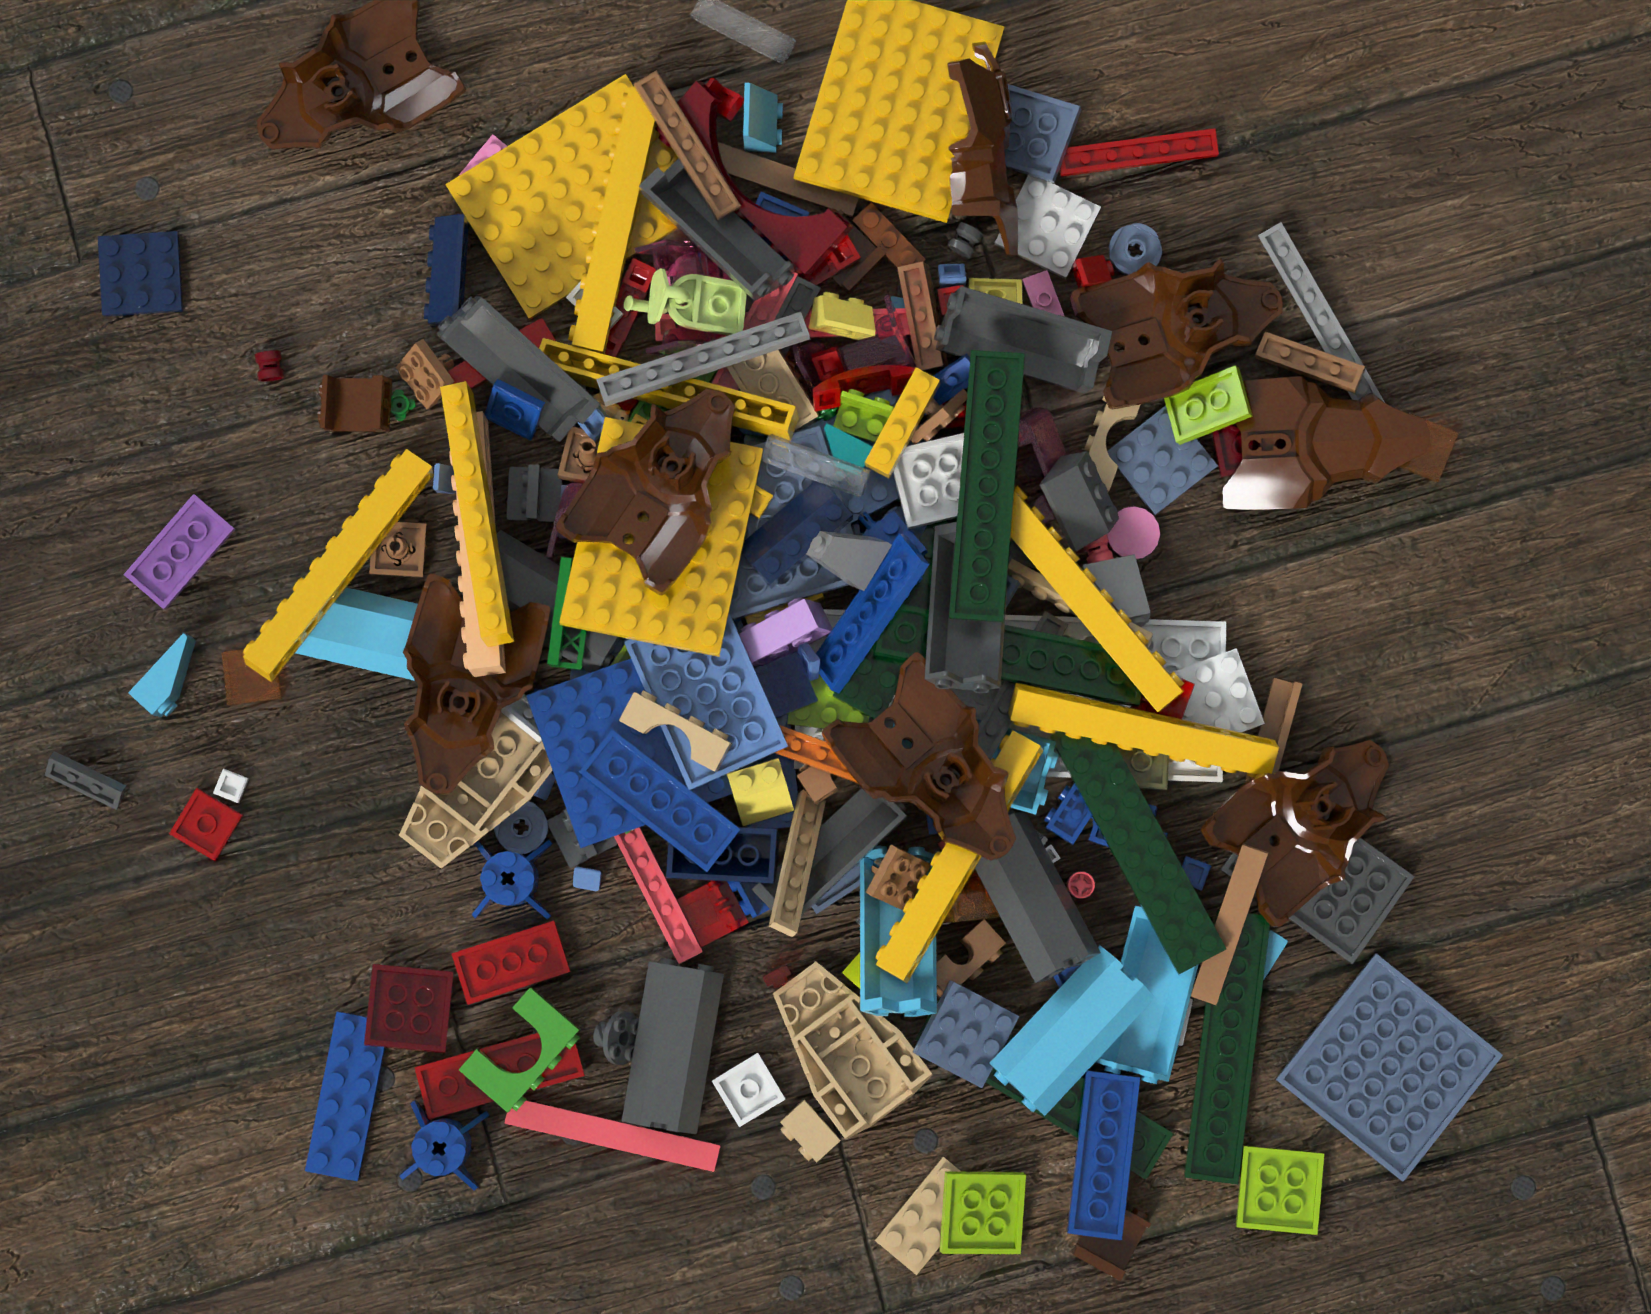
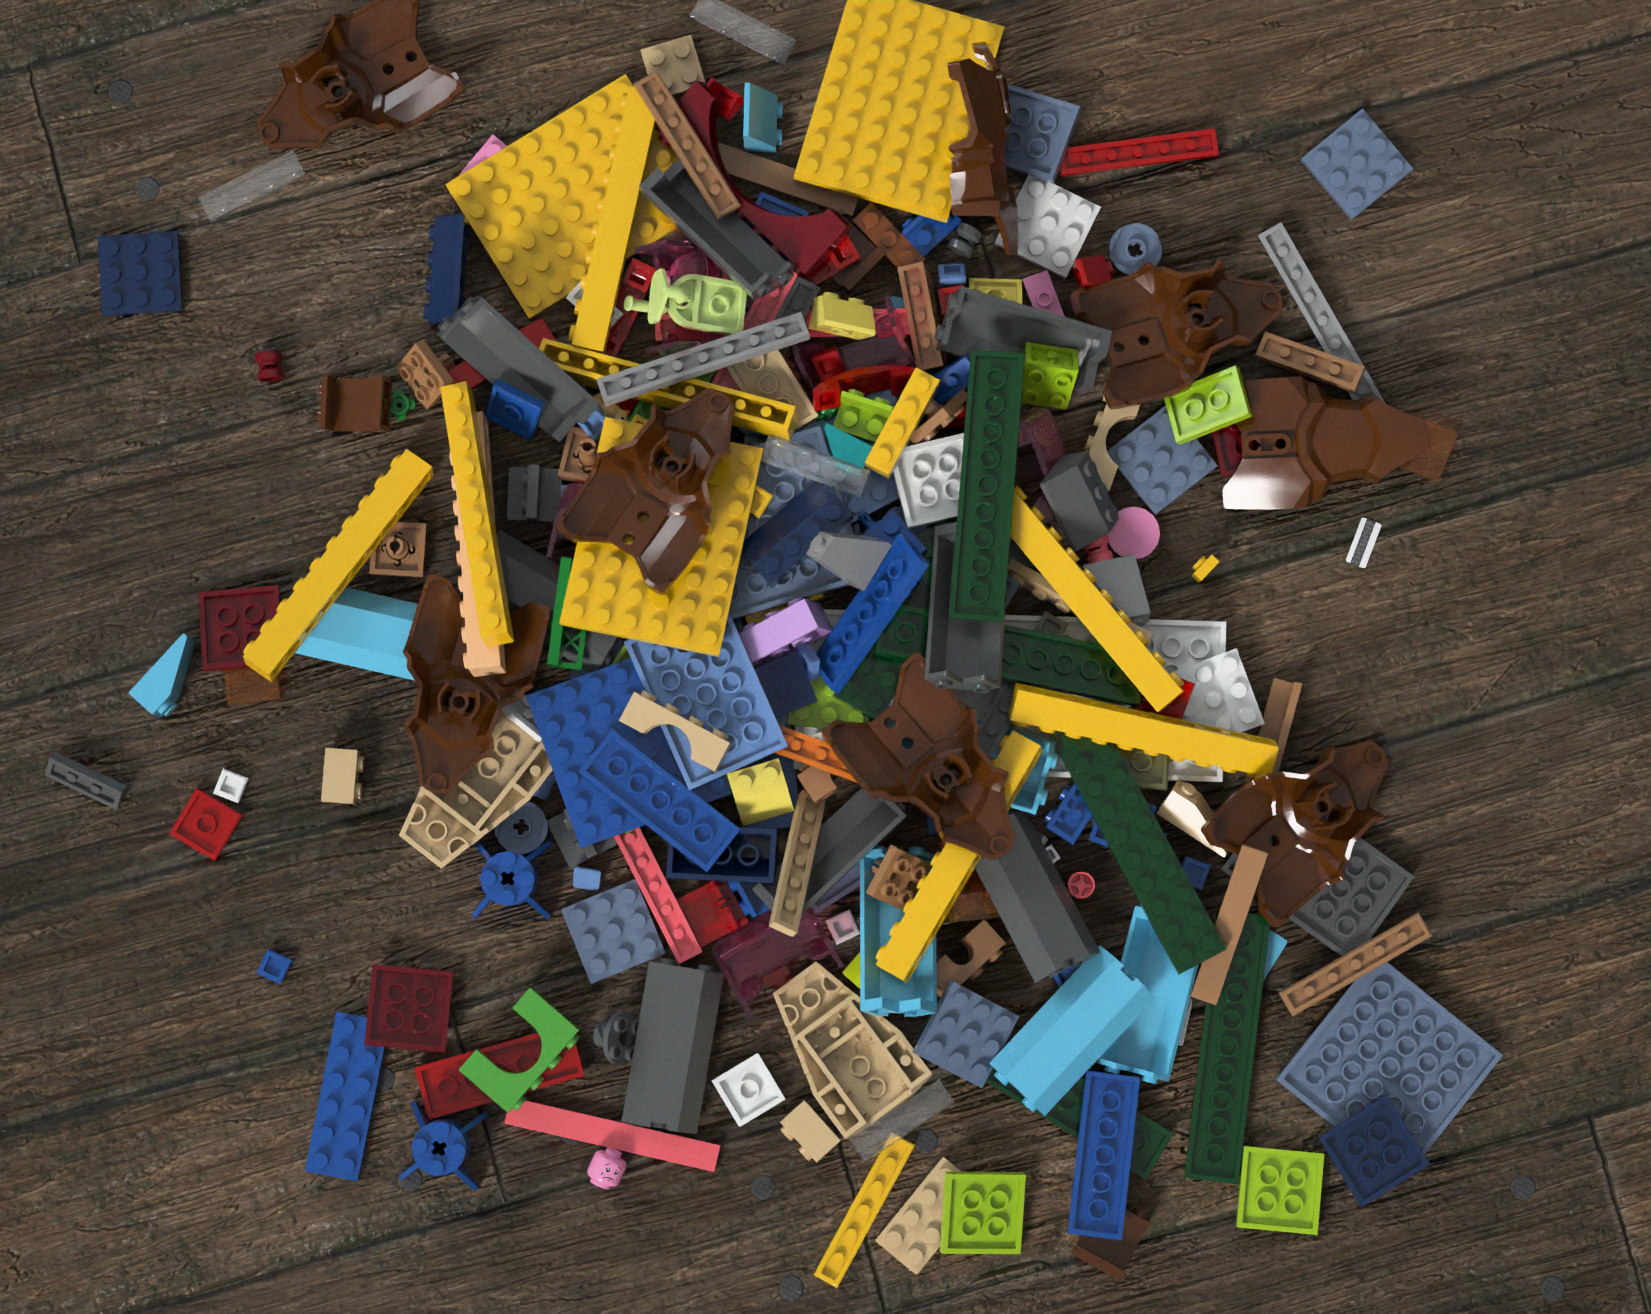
medium lavender plate [123,494,235,610] -> none
medium blue slope [433,463,456,494] -> none
red plate [452,921,571,1005] -> none
none -> clear plate [198,150,306,223]
none -> dark red plate [198,585,281,672]
none -> blue tile [257,949,293,985]
none -> tan brick [321,748,365,805]
none -> sand blue plate [561,879,666,984]
none -> bright pink head [587,1147,627,1190]
none -> tan plate [640,35,706,97]
none -> clear pink windscreen [712,908,844,1020]
none -> yellow tile [814,1132,915,1288]
none -> tile [826,909,860,945]
none -> clear plate [850,1080,954,1163]
none -> blue bracket [902,210,962,258]
none -> lime bracket [1022,342,1079,410]
none -> tan slope [1156,779,1228,857]
none -> yellow plate [1191,555,1220,583]
none -> medium nougat tile [1279,912,1432,1016]
none -> sand blue plate [1301,108,1413,220]
none -> dark blue plate [1317,1094,1430,1207]
none -> sticker [1346,517,1381,568]

